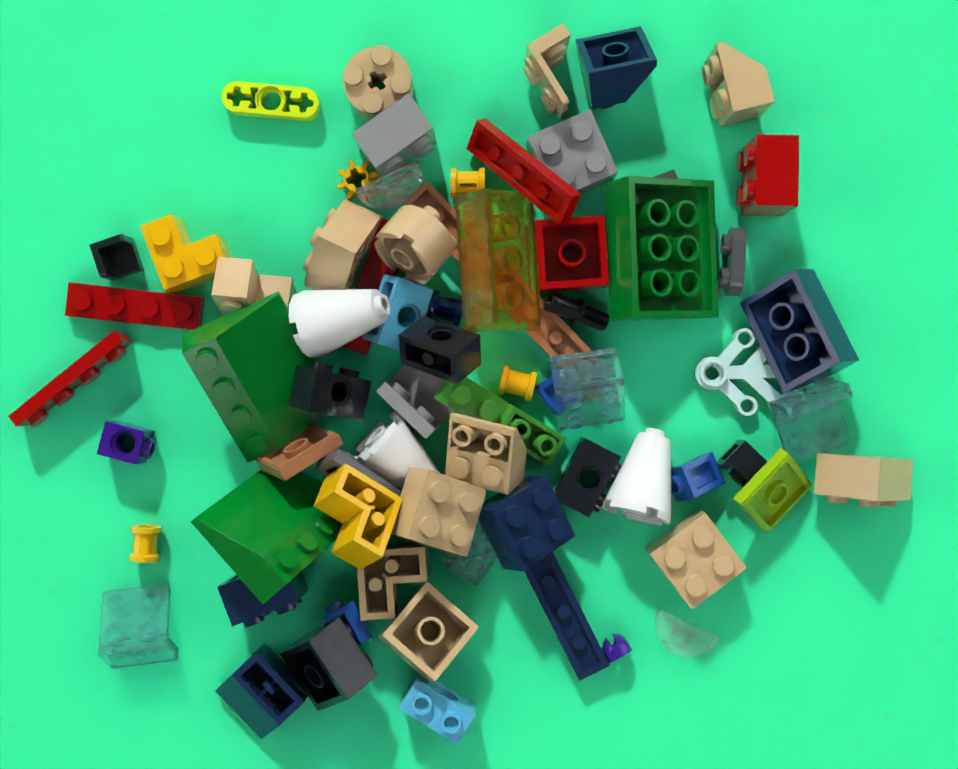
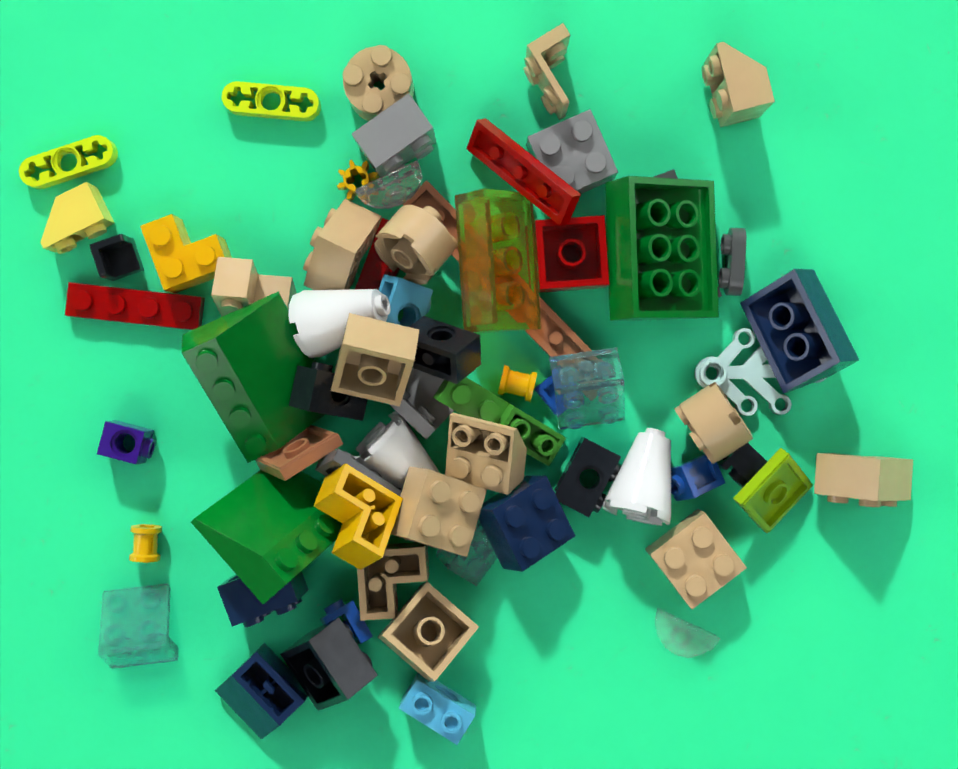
red plate [8,330,133,427] -> none
bush [426,289,467,327] -> none
yellow bush [451,168,485,198] -> none
dark blue plate [524,552,610,681] -> none
black axle [543,290,610,331] -> none
dark blue slope [575,26,657,109] -> none
dark purple hinge [602,634,632,663] -> none
red brick [736,135,799,216] -> none
clear light blue bracket [769,377,853,463] -> none
none -> neon yellow beam [19,135,118,189]
none -> light yellow slope [40,182,115,254]
none -> tan brick [331,313,419,407]
none -> tan brick [674,382,754,464]

